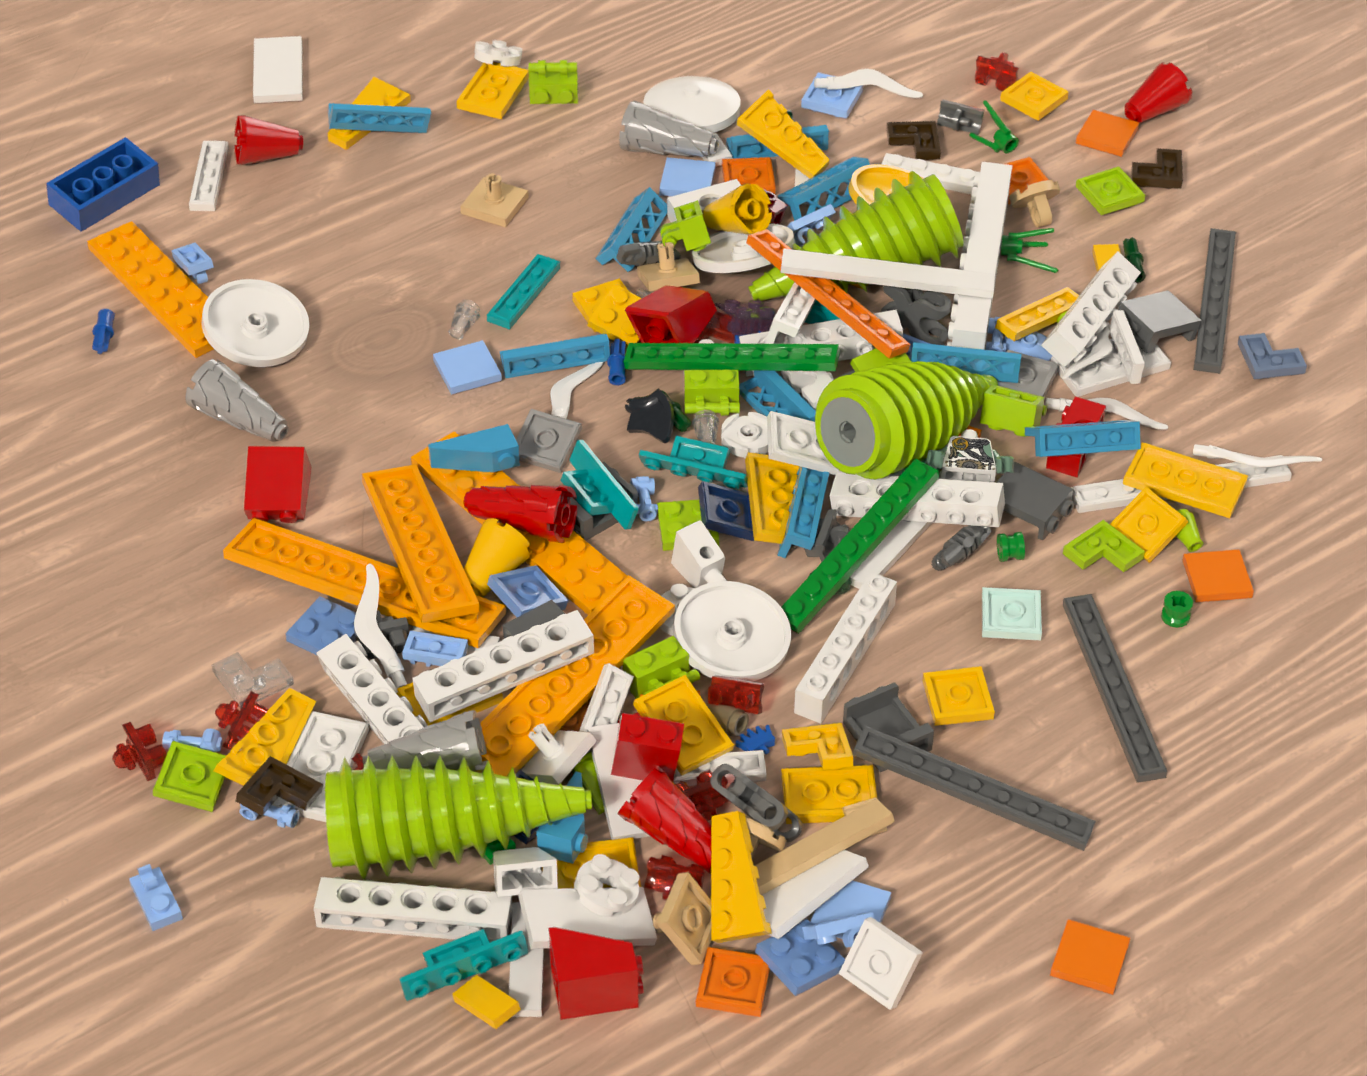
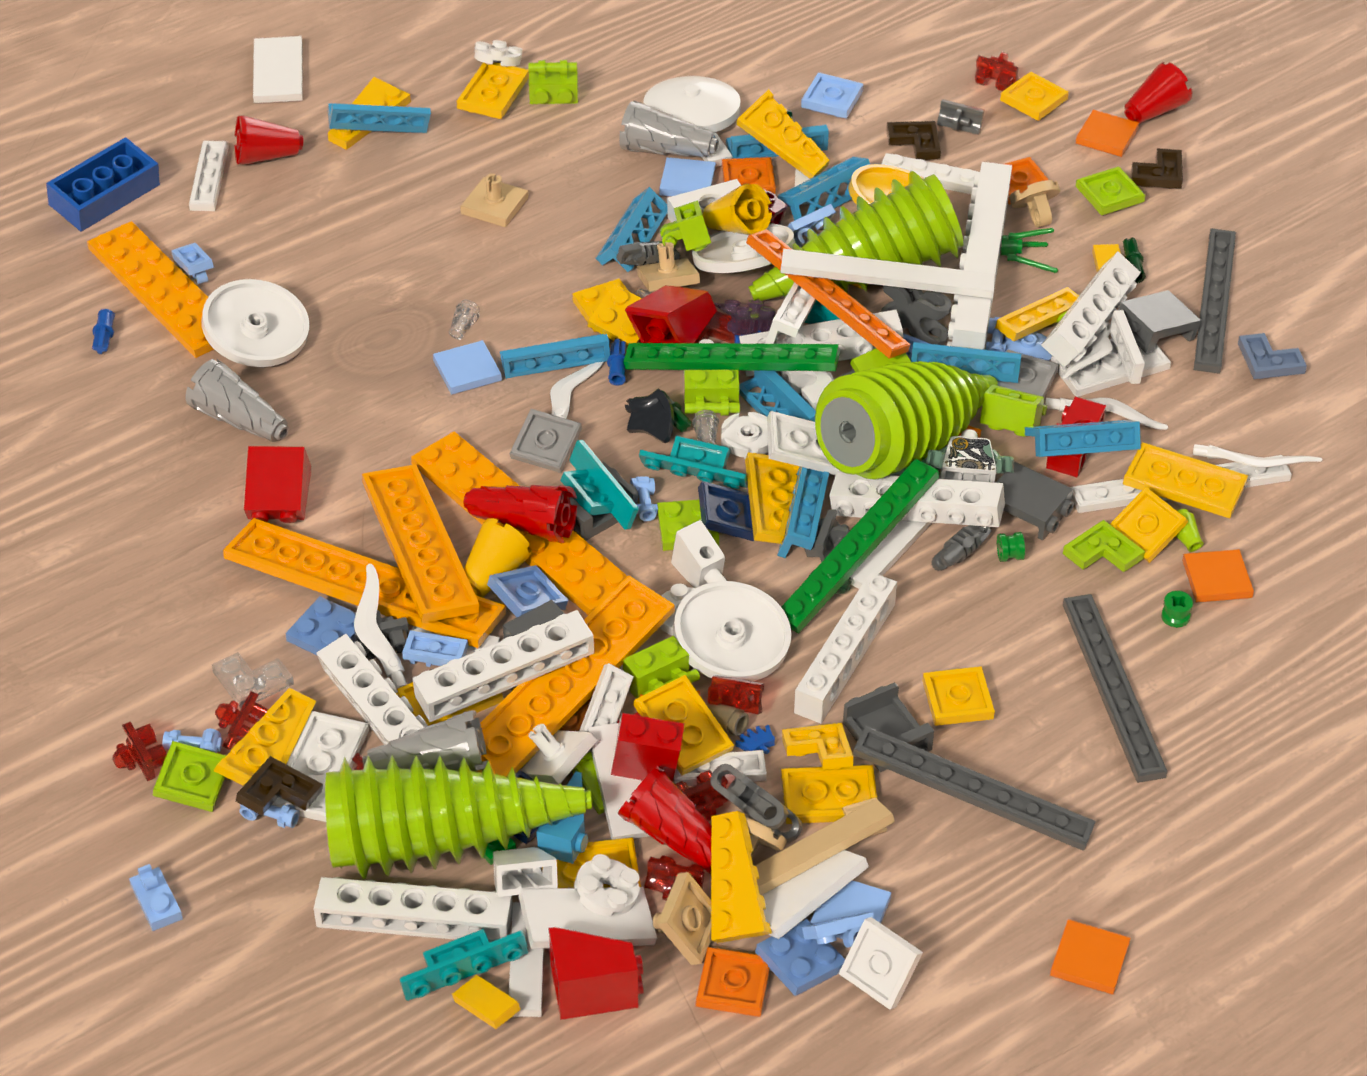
dark azure slope [428,424,520,472] -> none
teal tile [487,254,560,330] -> none
white piece [814,69,923,98] -> none
green plant [970,100,1019,154] -> none
light aqua plate [982,587,1042,640] -> none

